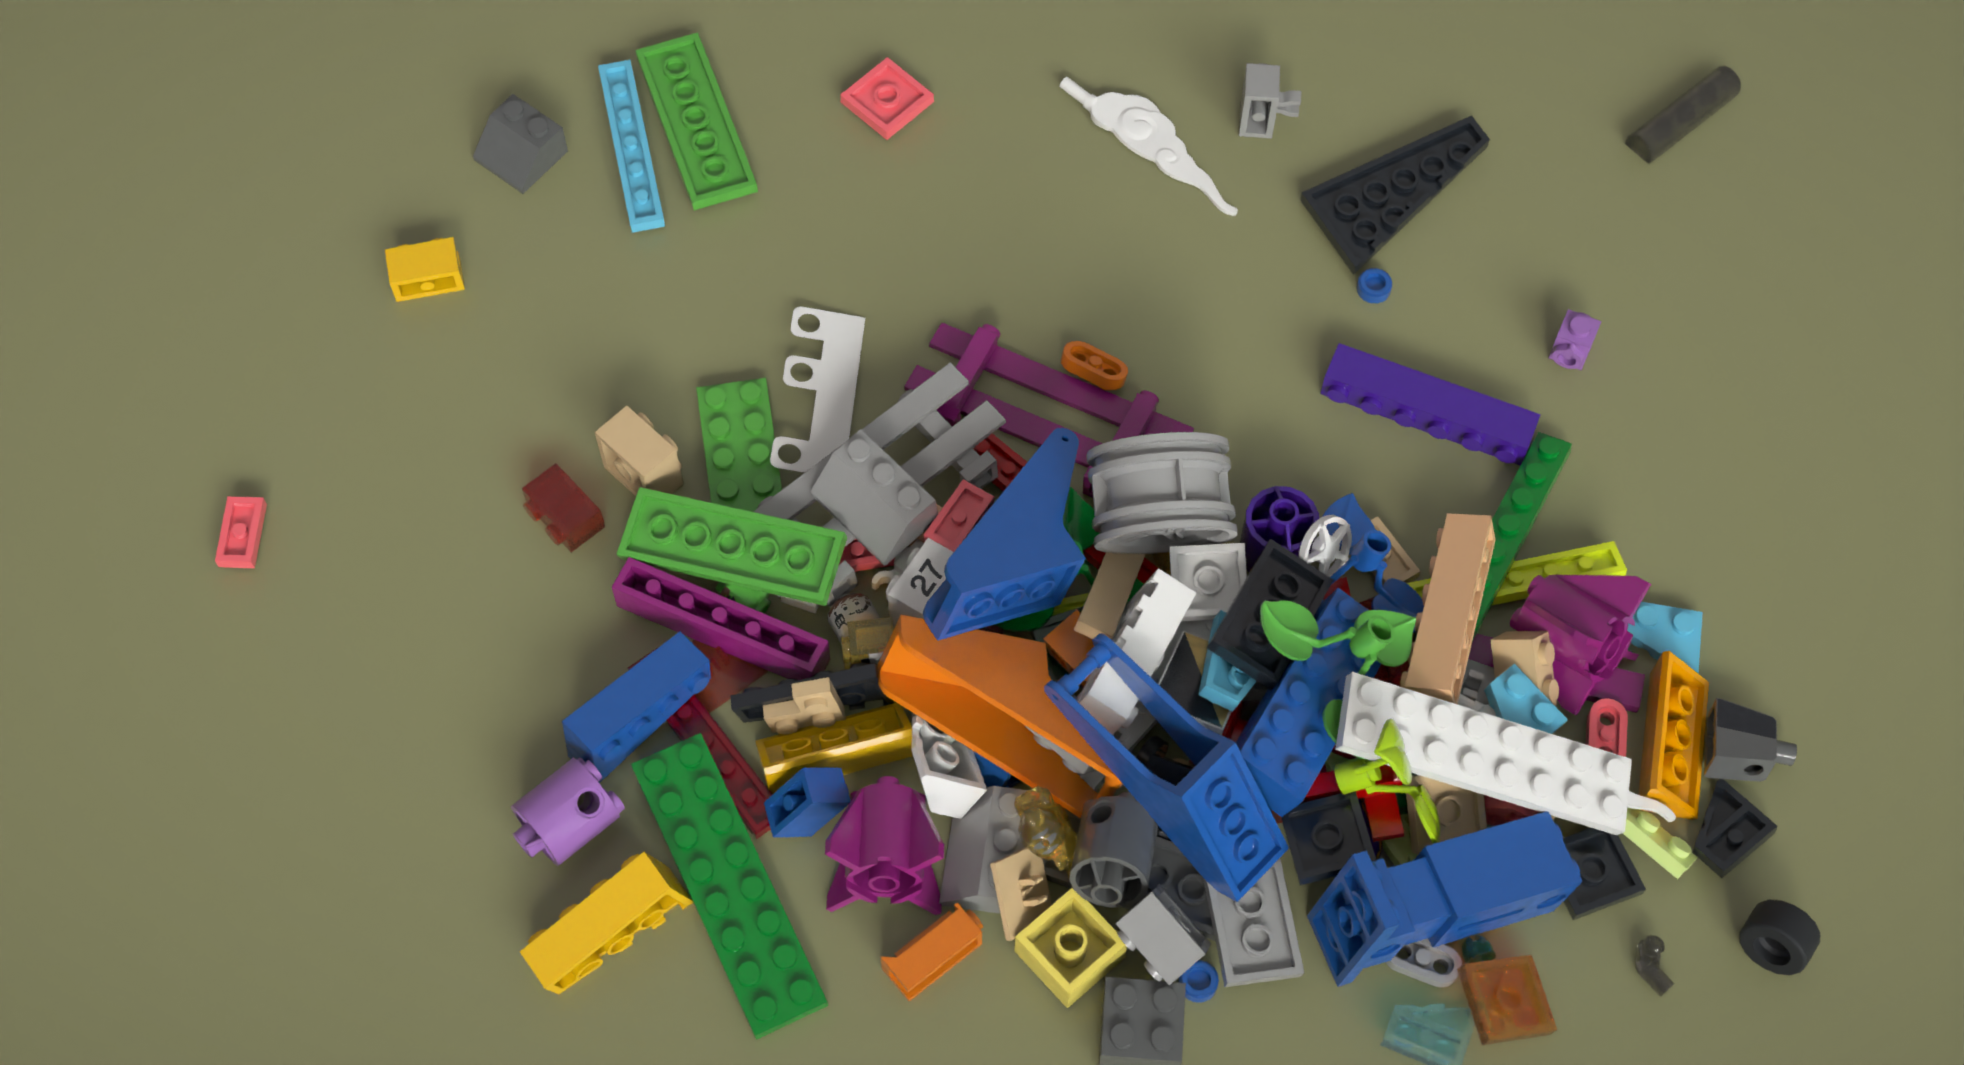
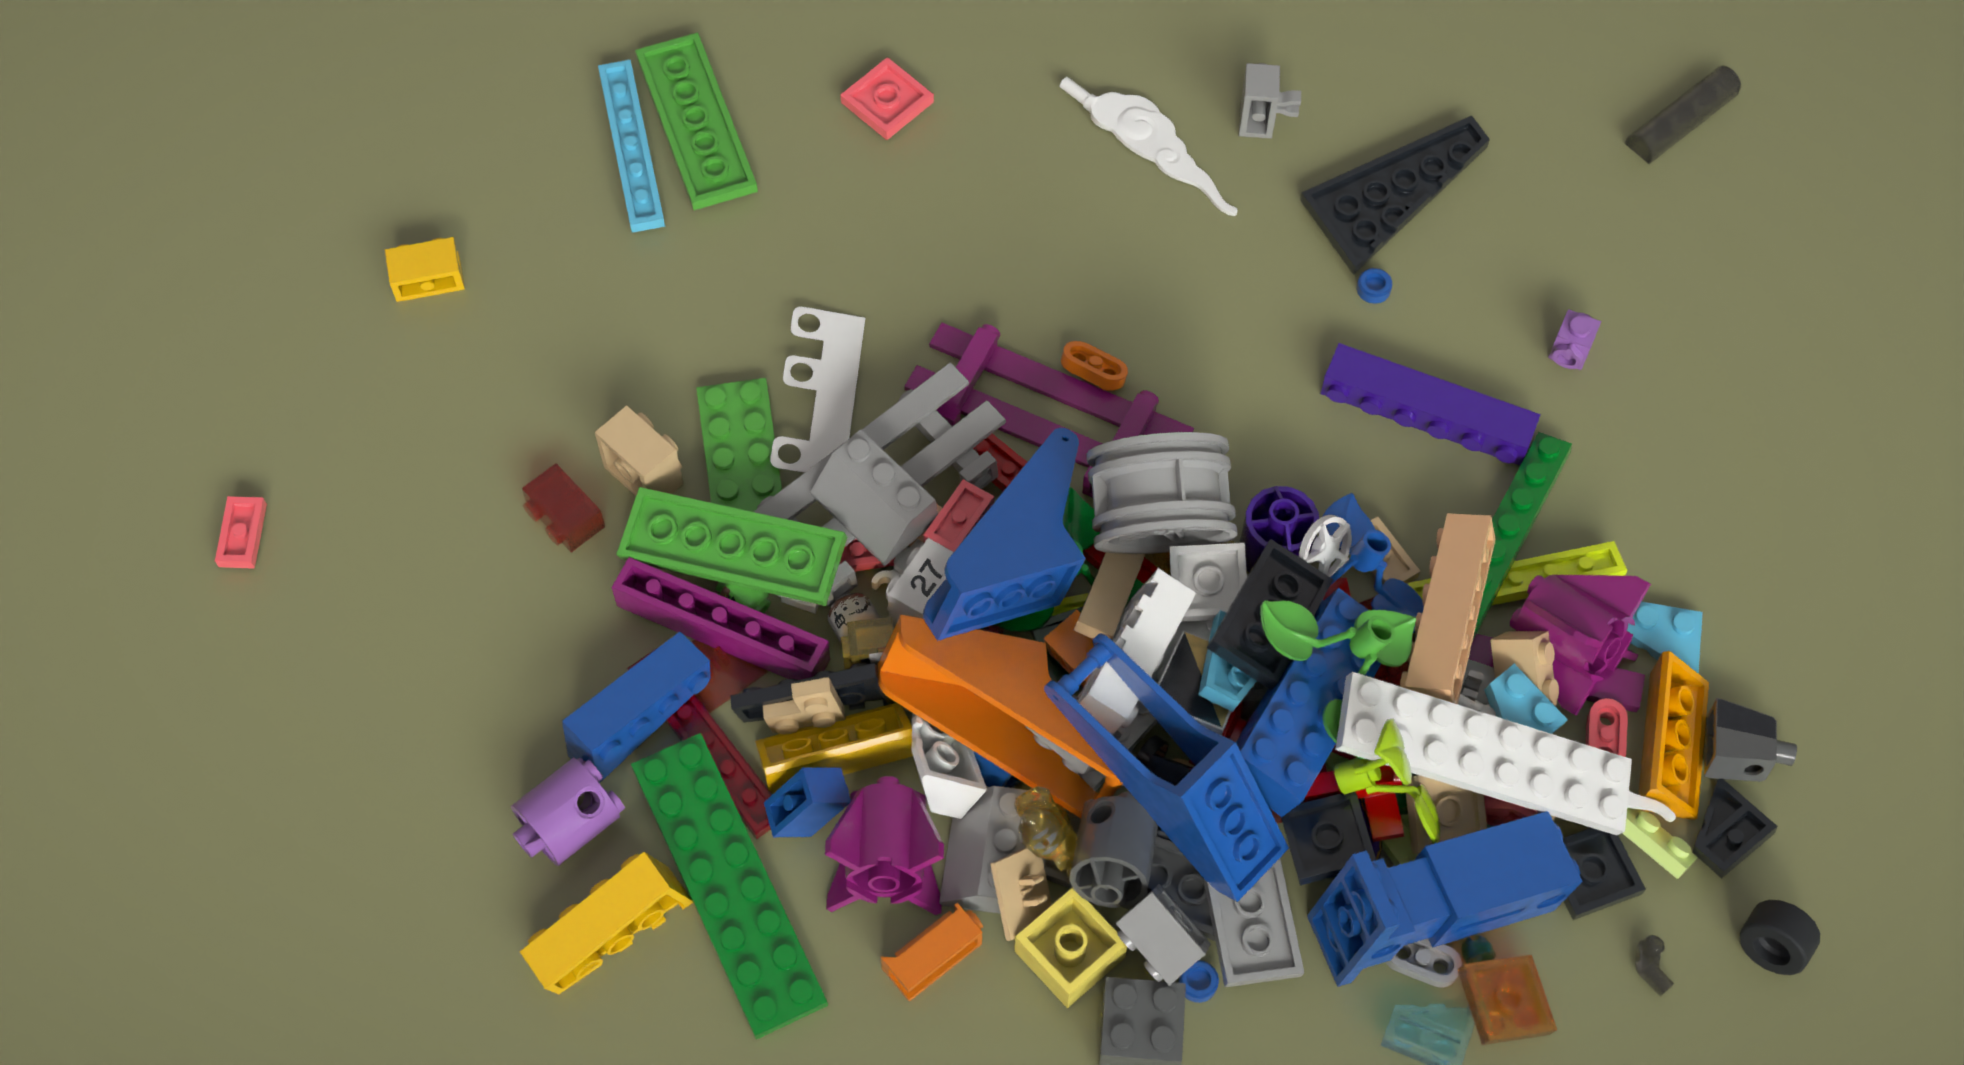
dark grey slope [473,94,568,194] -> none

